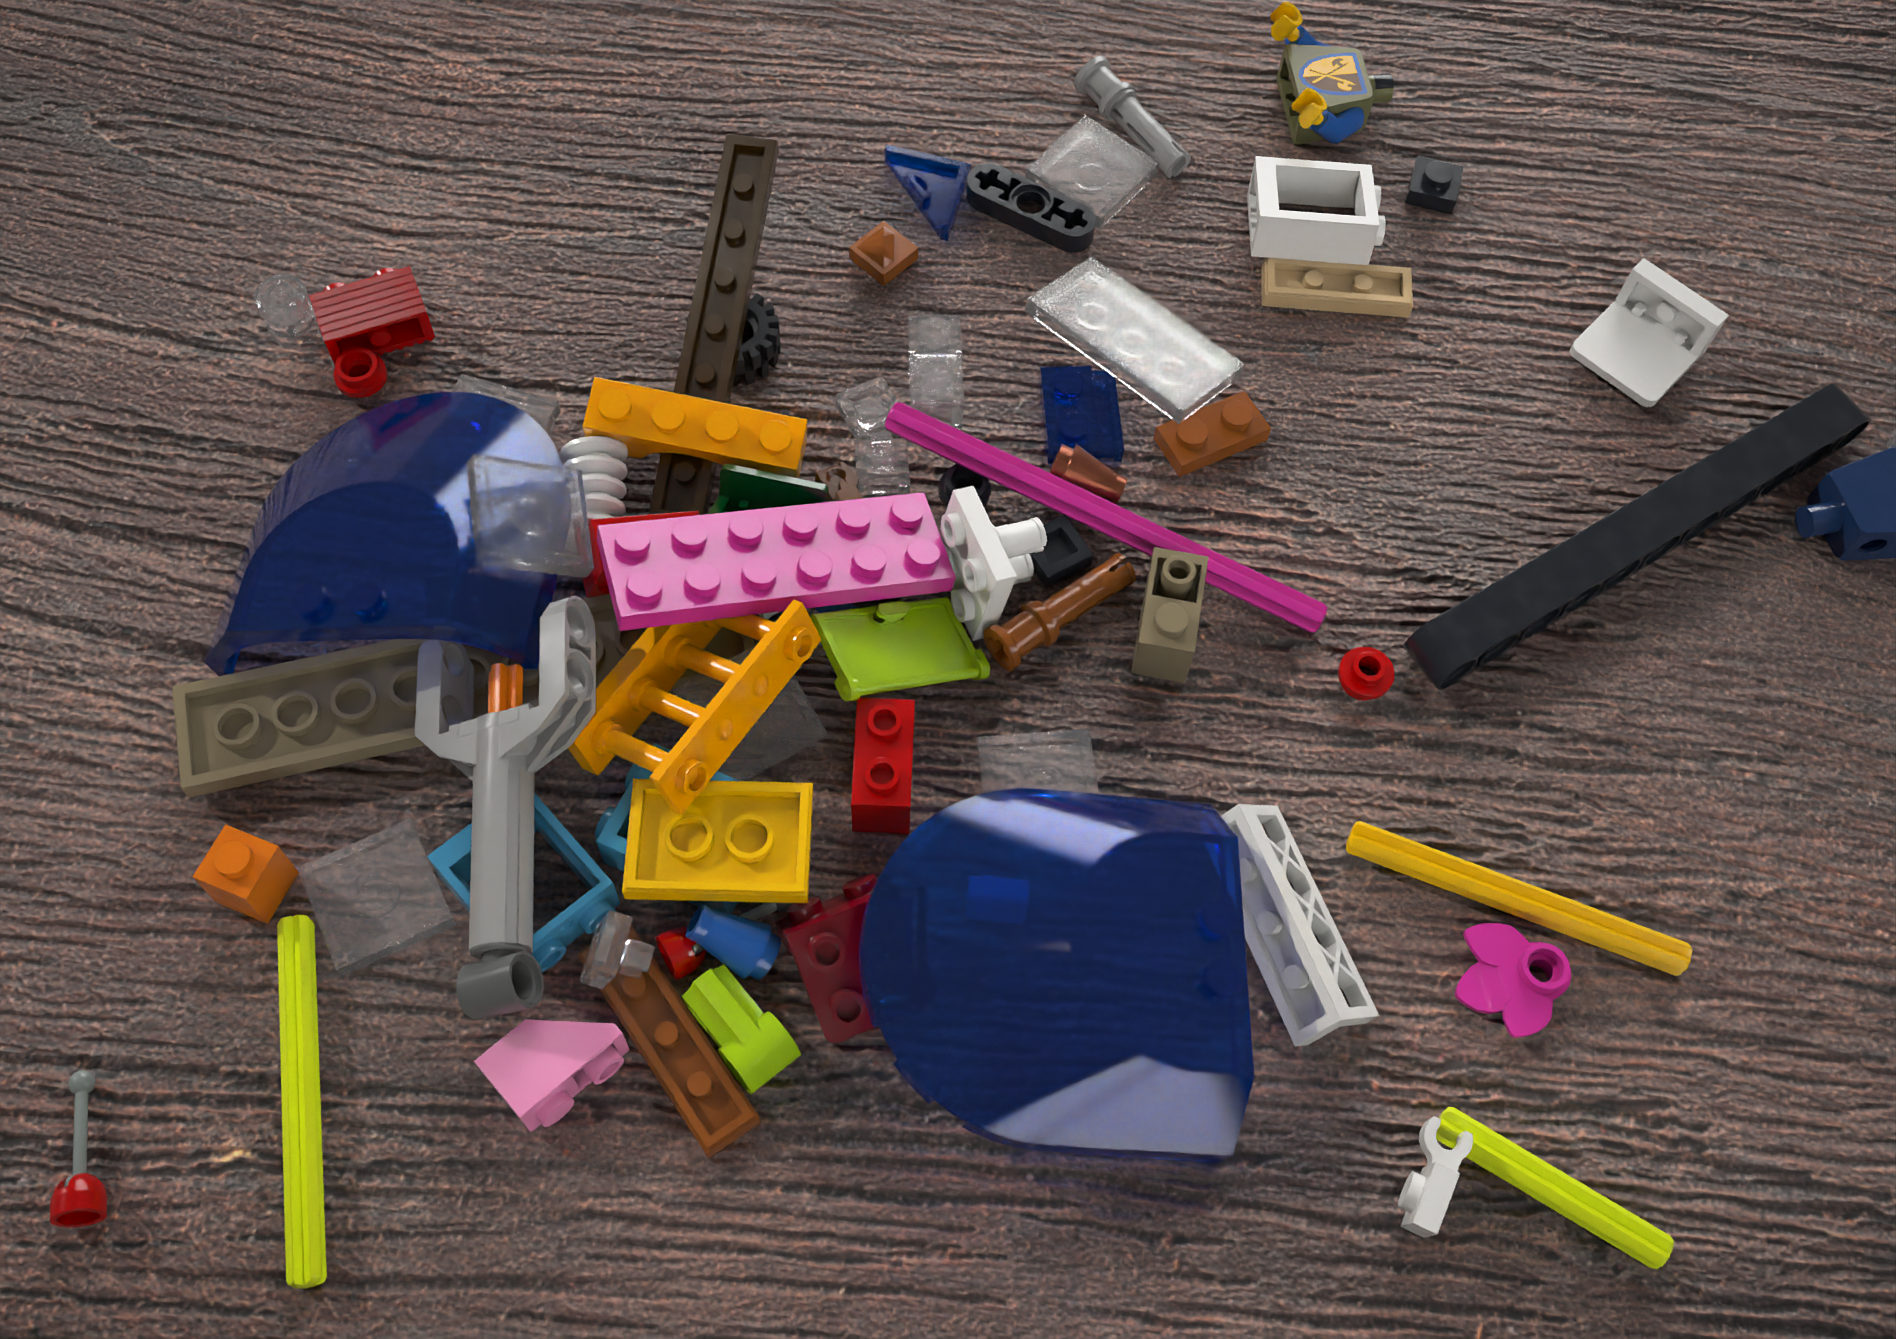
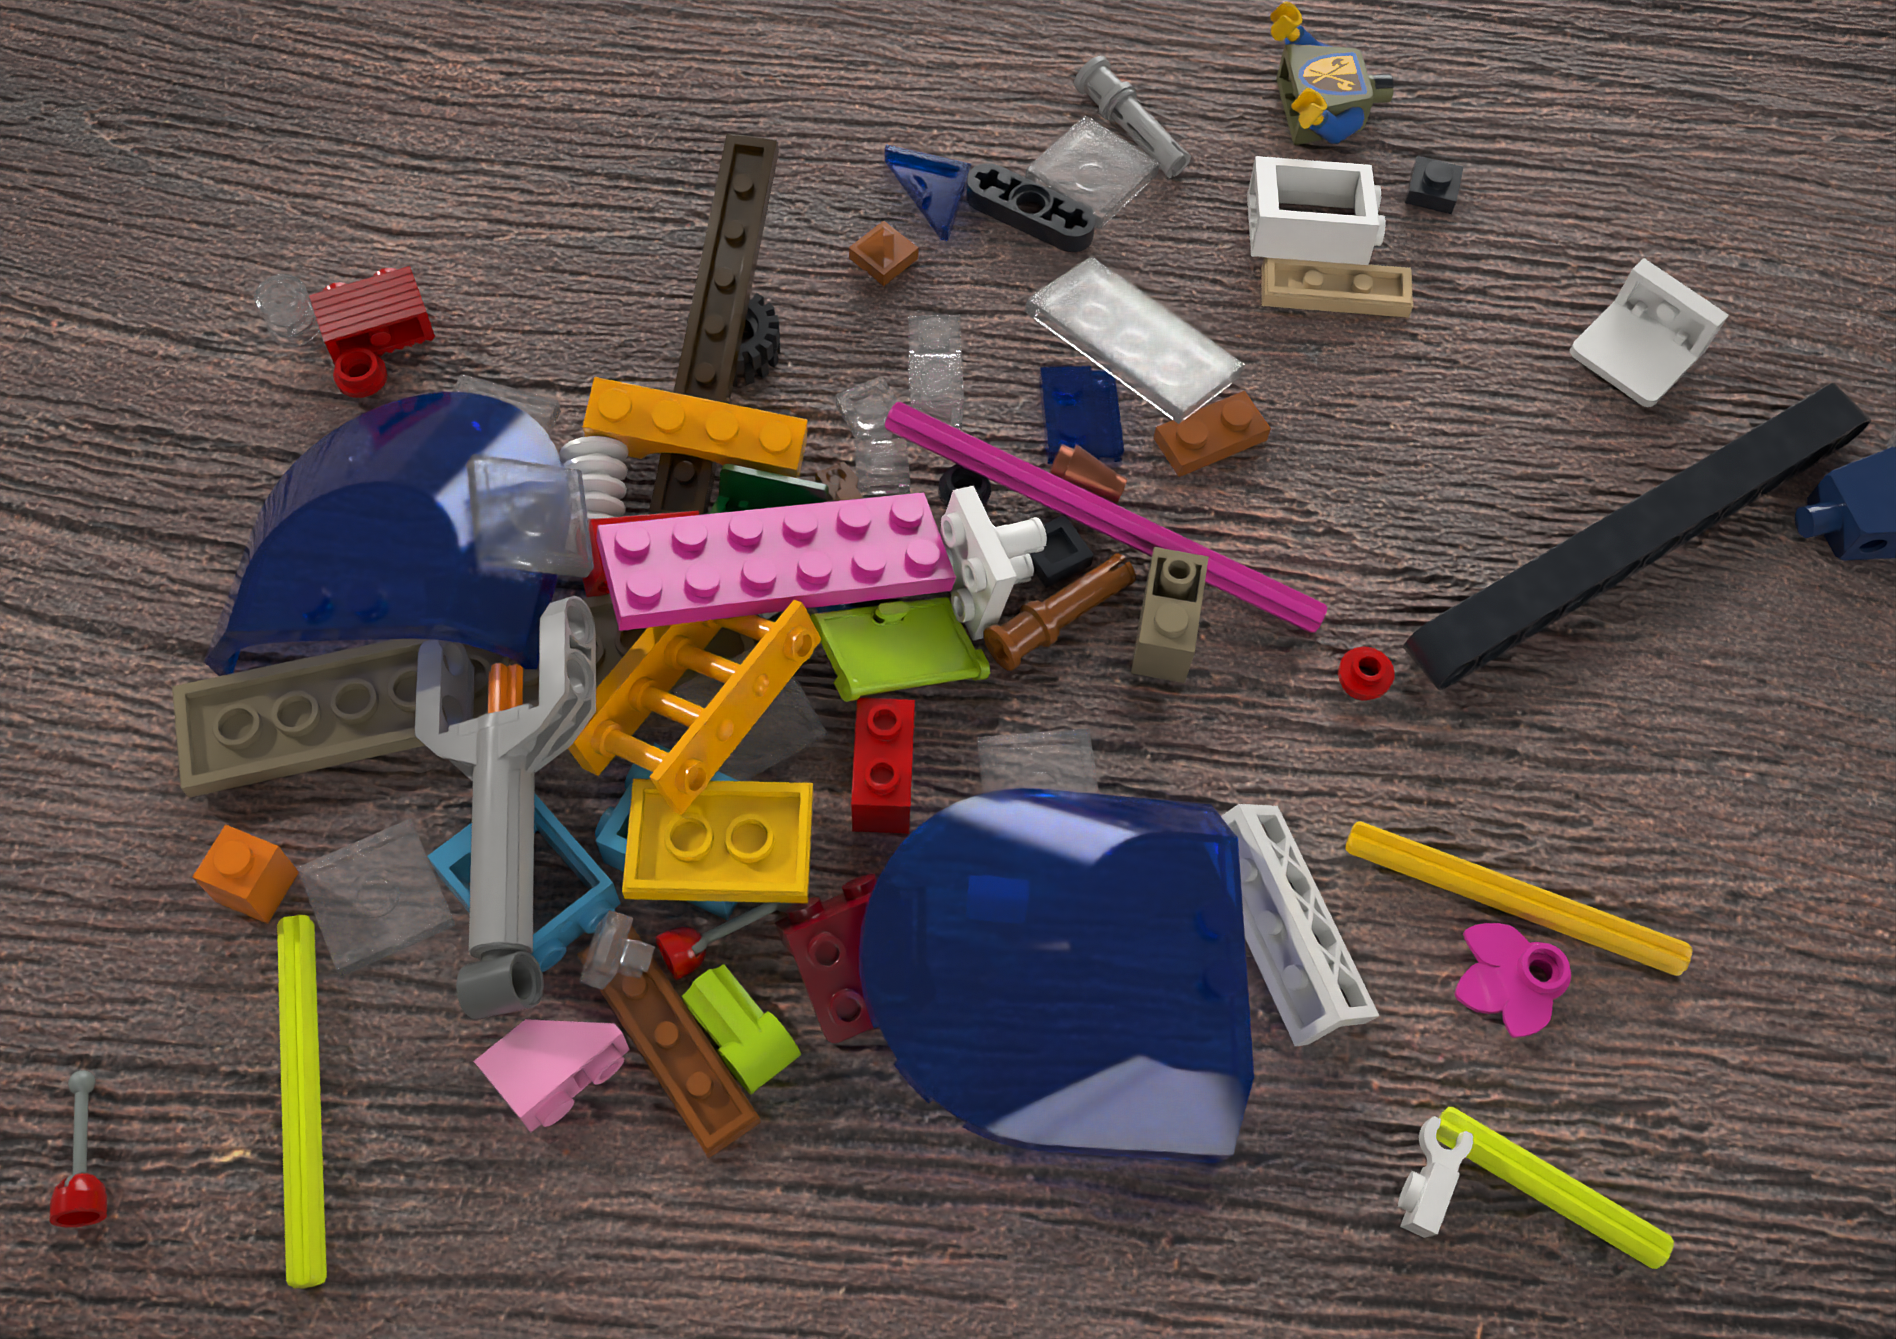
blue cone [686,904,781,980] -> none

